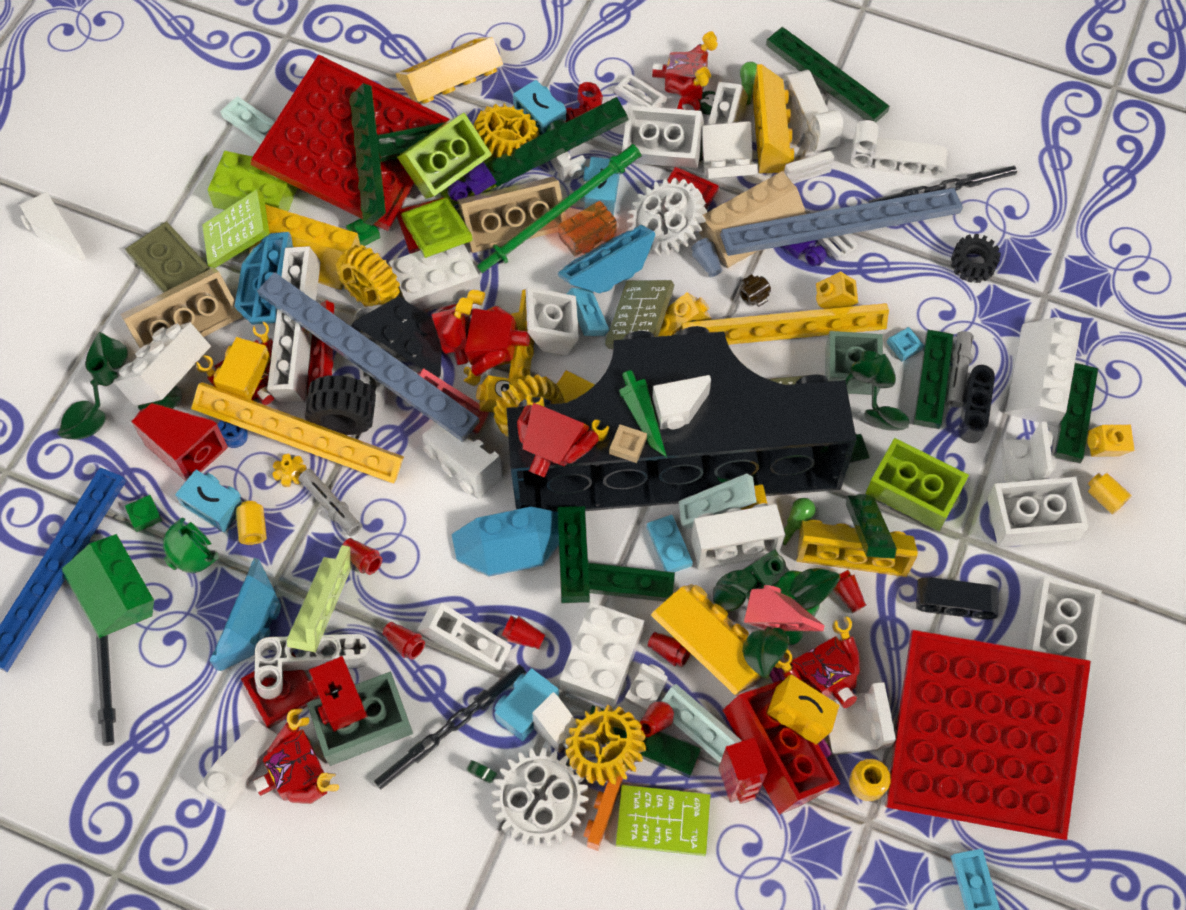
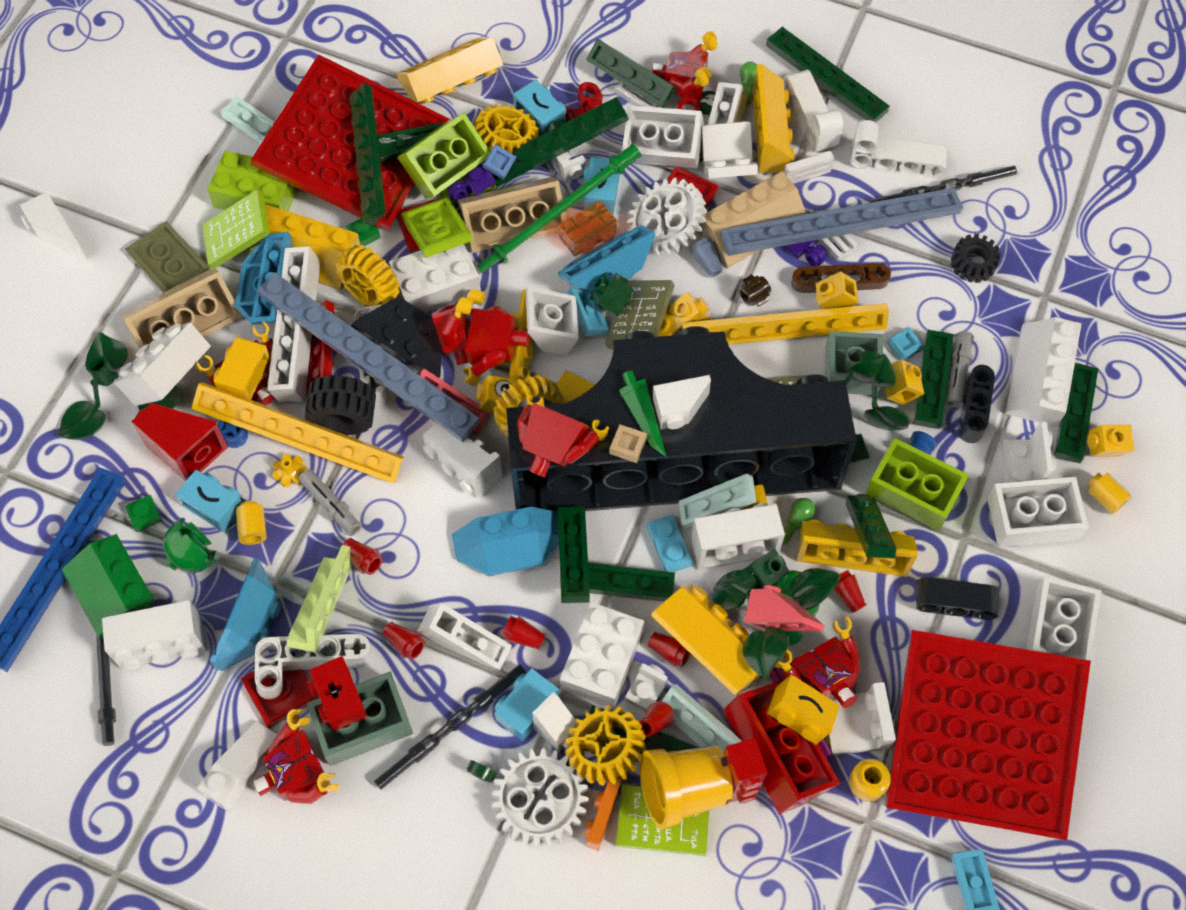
none -> white brick [102,600,207,670]
none -> medium blue tile [482,144,516,180]
none -> dark green plate [586,39,676,108]
none -> dark green brick [589,272,634,316]
none -> yellow piece [640,745,733,830]
none -> reddish brown beam [791,263,891,293]
none -> yellow brick [884,359,924,405]
none -> blue wheel [909,431,937,454]

